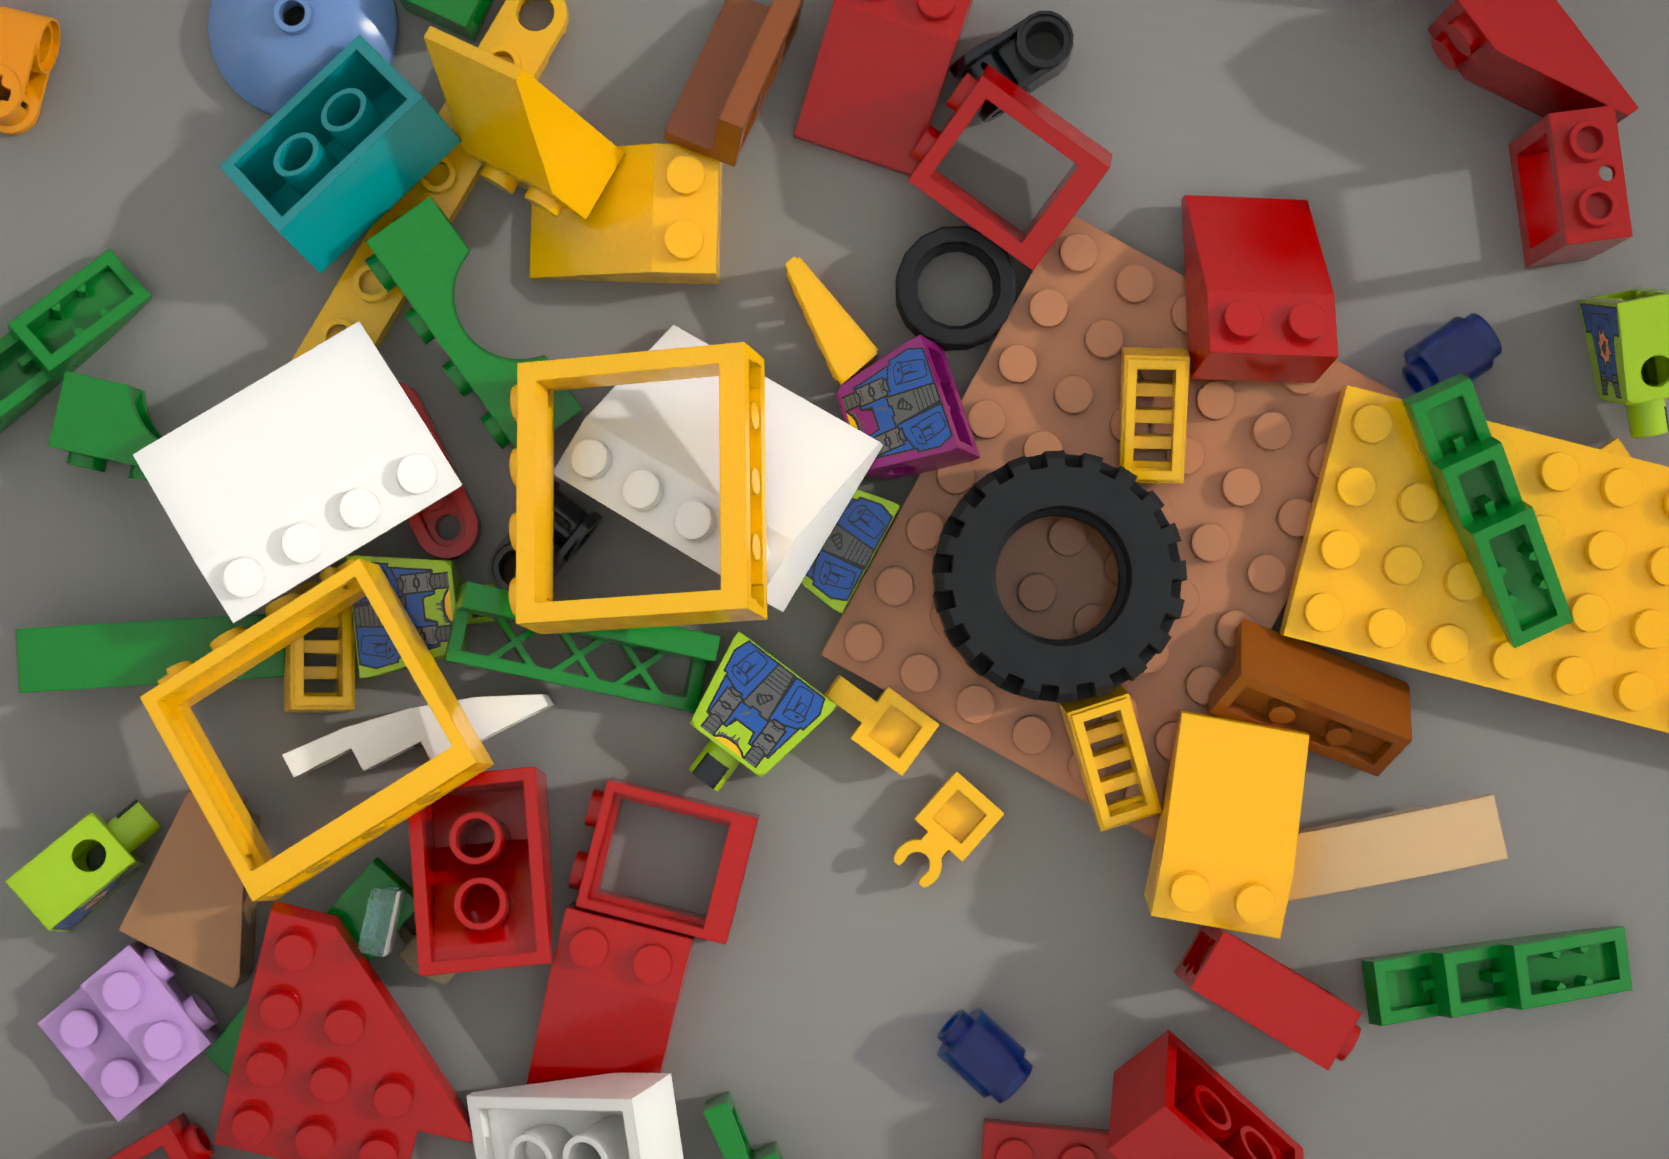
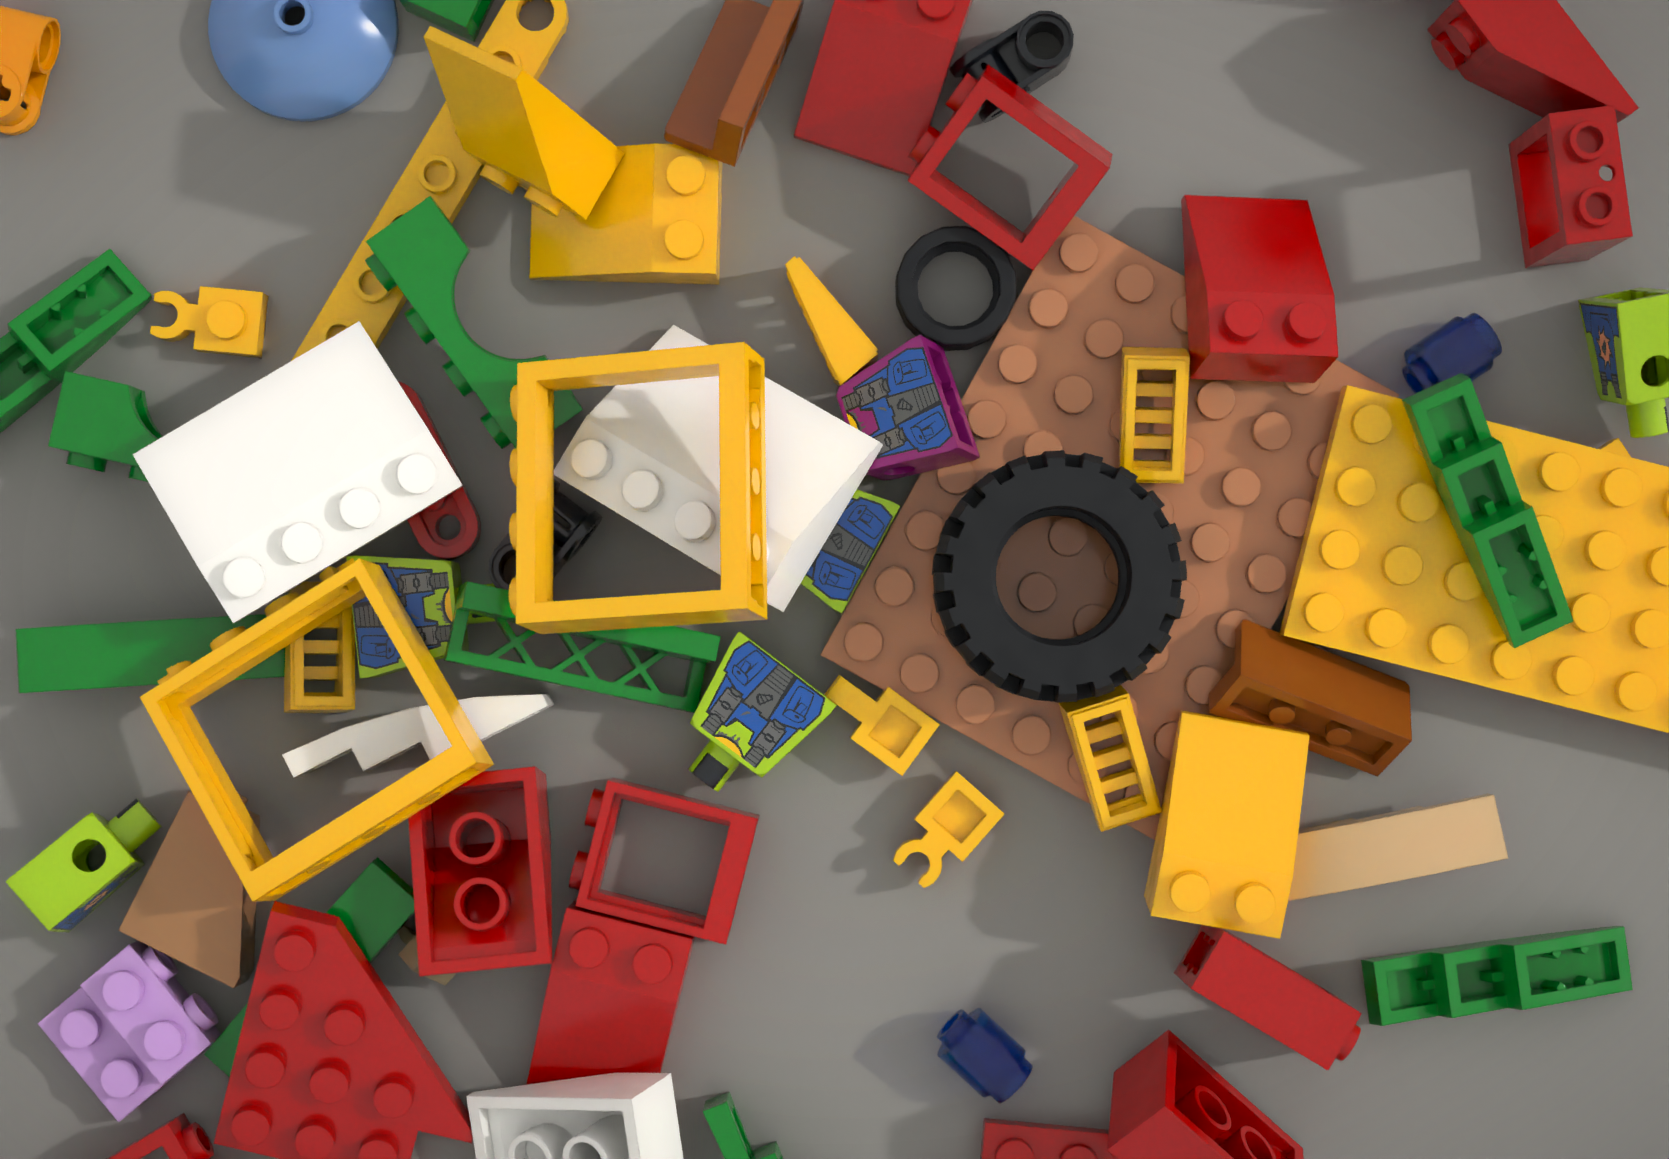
teal brick [219,34,461,274] -> none
clear light blue tile [358,884,405,957] -> none
none -> yellow plate [150,286,268,358]

